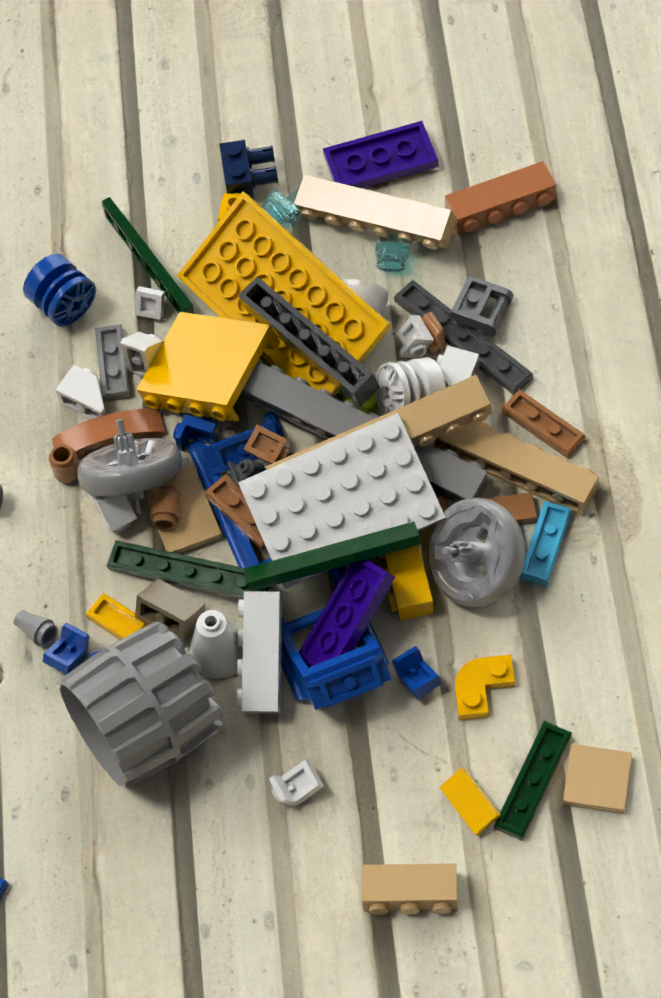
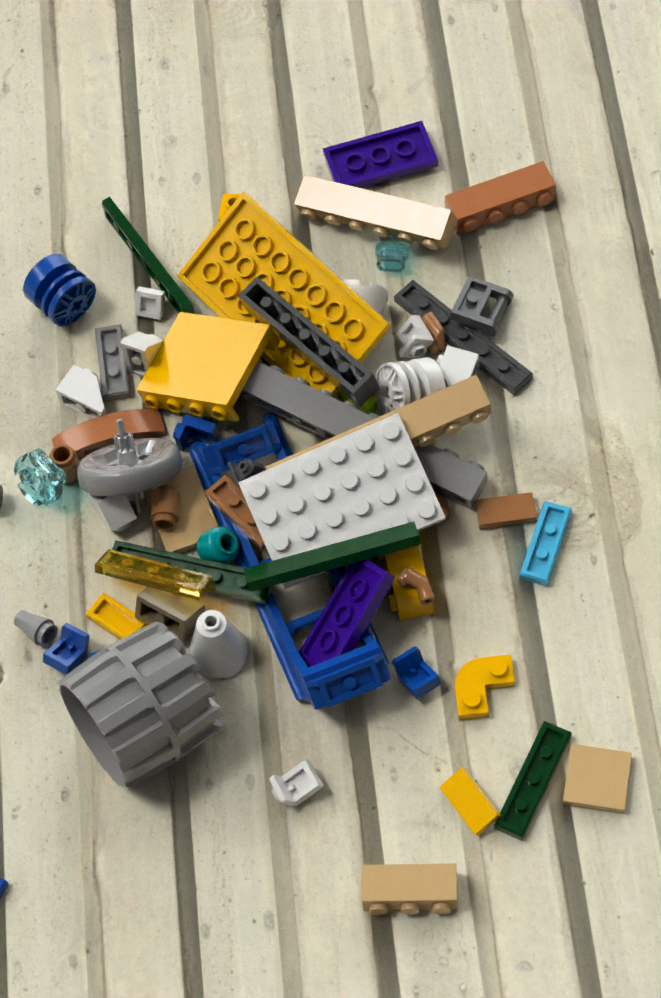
dark blue brick [219,139,279,200] -> none
white brick [237,592,282,714] -> none
medium nougat bracket [244,424,292,464] -> none
clear light blue piece [260,187,300,224] -> none
flat silver wheel [428,498,525,607] -> none
tan brick [433,422,599,517] -> none
medium nougat tile [502,389,586,459] -> none
none -> clear light blue plate [14,448,66,506]
none -> clear yellow tile [95,549,212,600]
none -> teal head [196,526,240,564]
none -> medium nougat arm [396,568,435,605]

